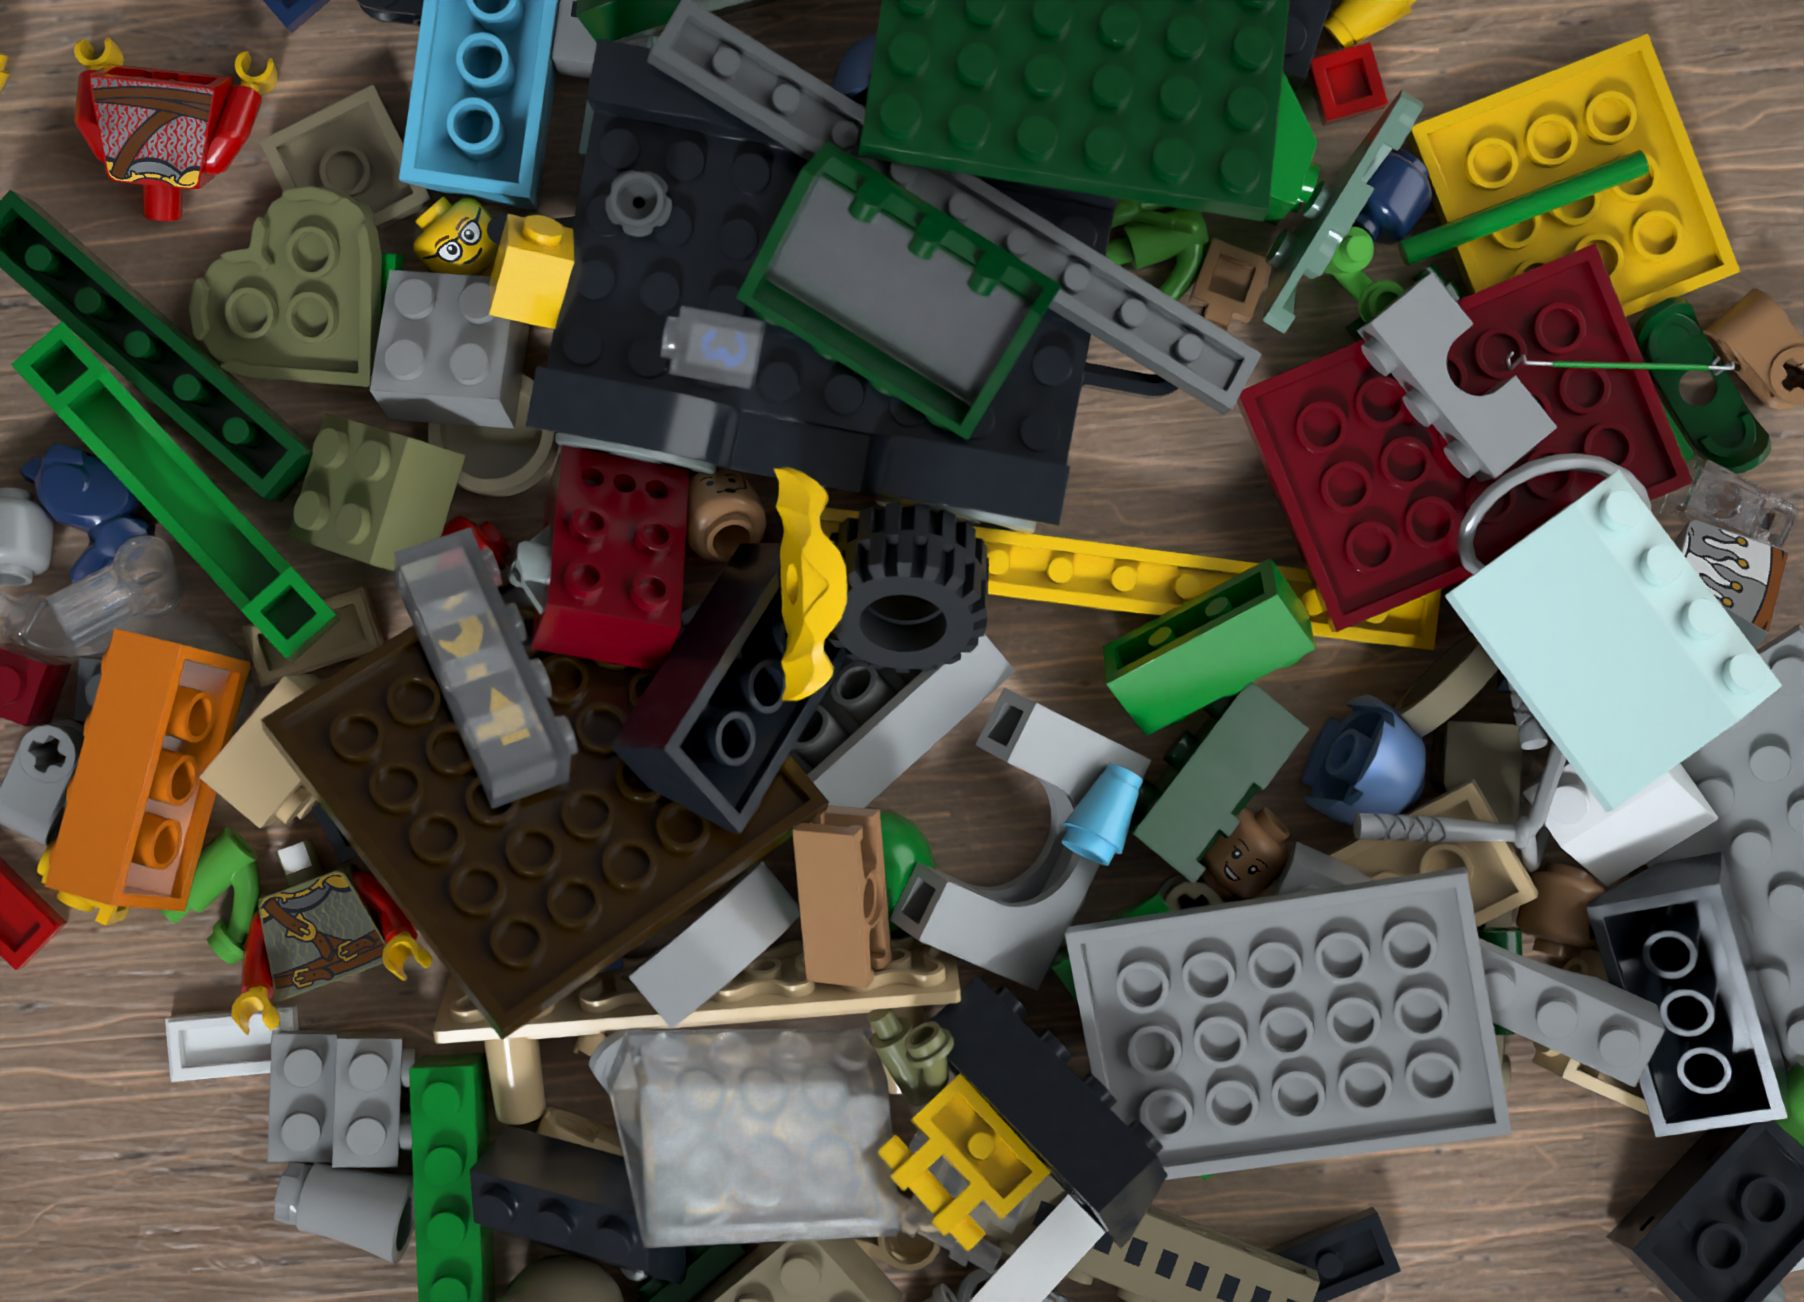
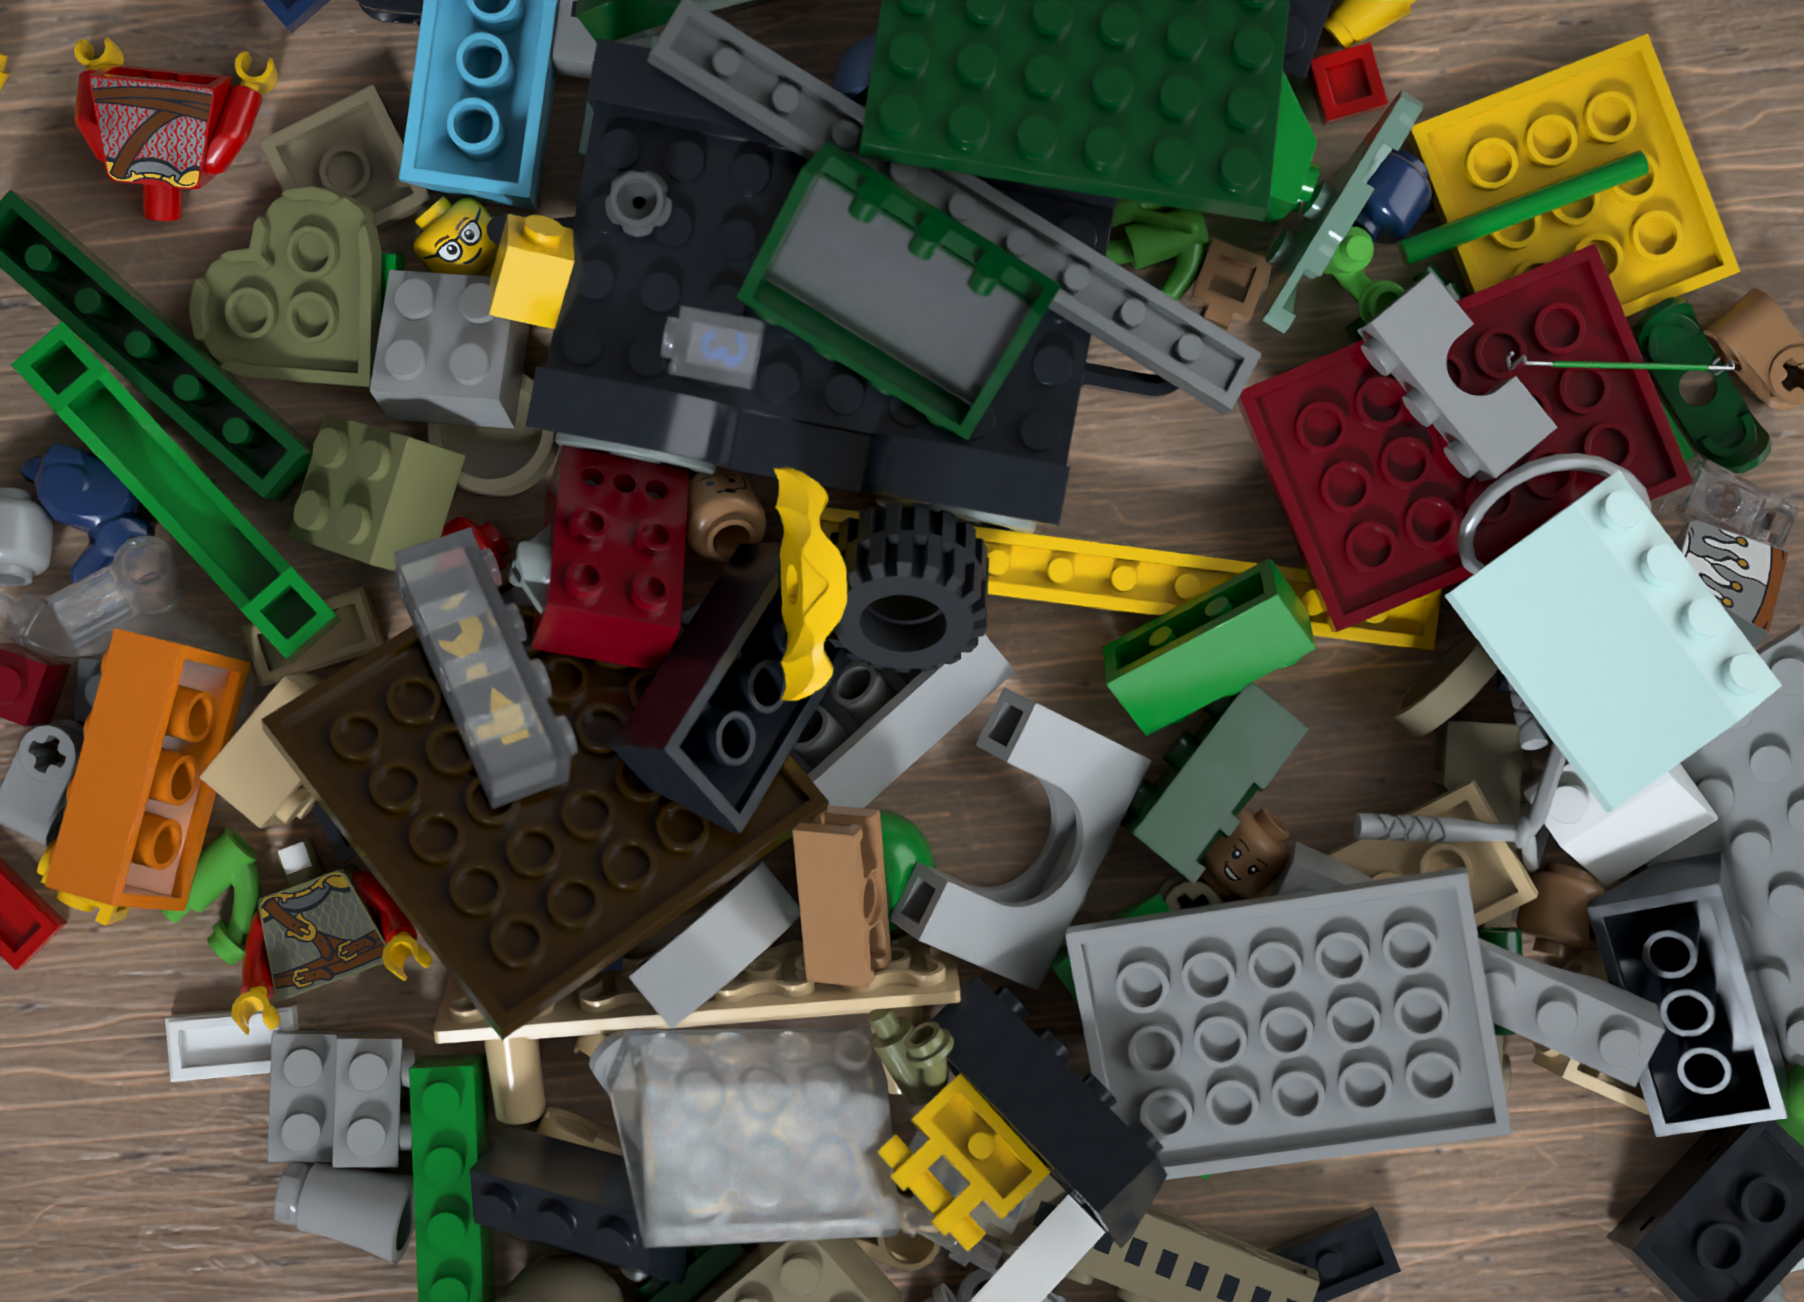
medium azure cone [1062,763,1143,866] -> none
medium blue cylinder [1302,694,1426,827] -> none

